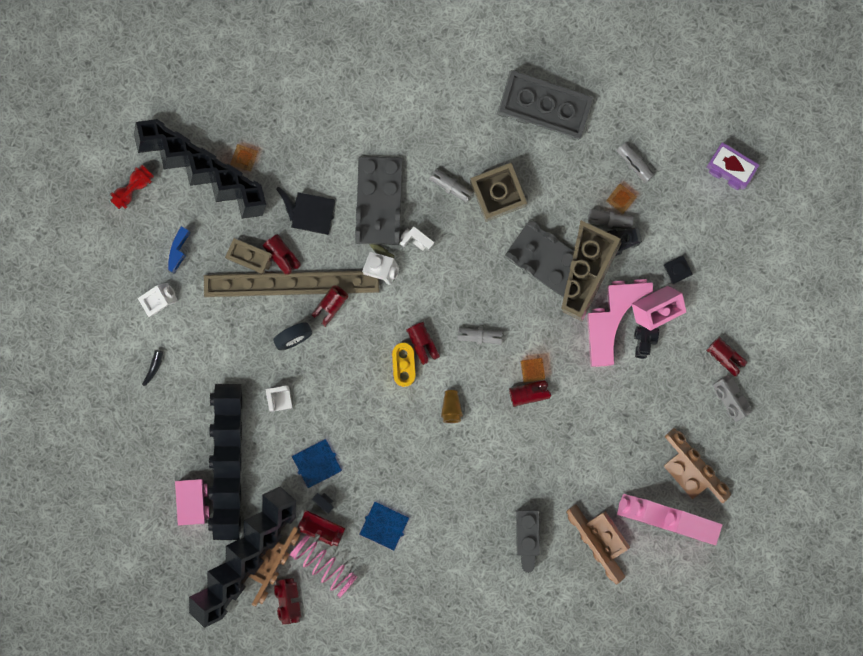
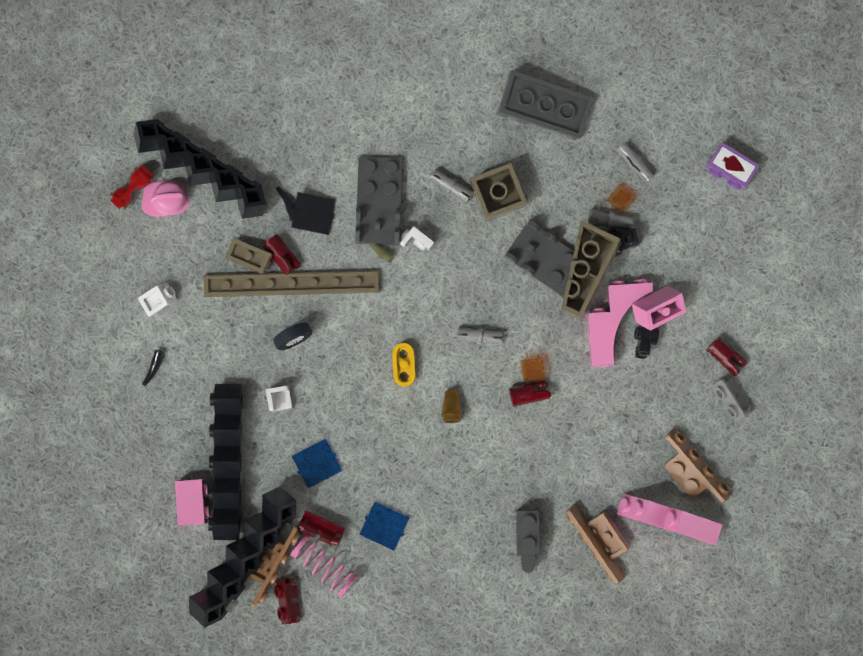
blue slope [168,226,190,274] -> none
clear orange plate [230,144,258,172] -> none
dark red hinge [311,285,349,327] -> none
black plate [312,493,335,514] -> none
white bracket [362,252,399,285] -> none
dark red hinge [406,321,440,365] -> none
black plate [663,255,693,285] -> none
none -> bright pink piece [142,180,190,217]

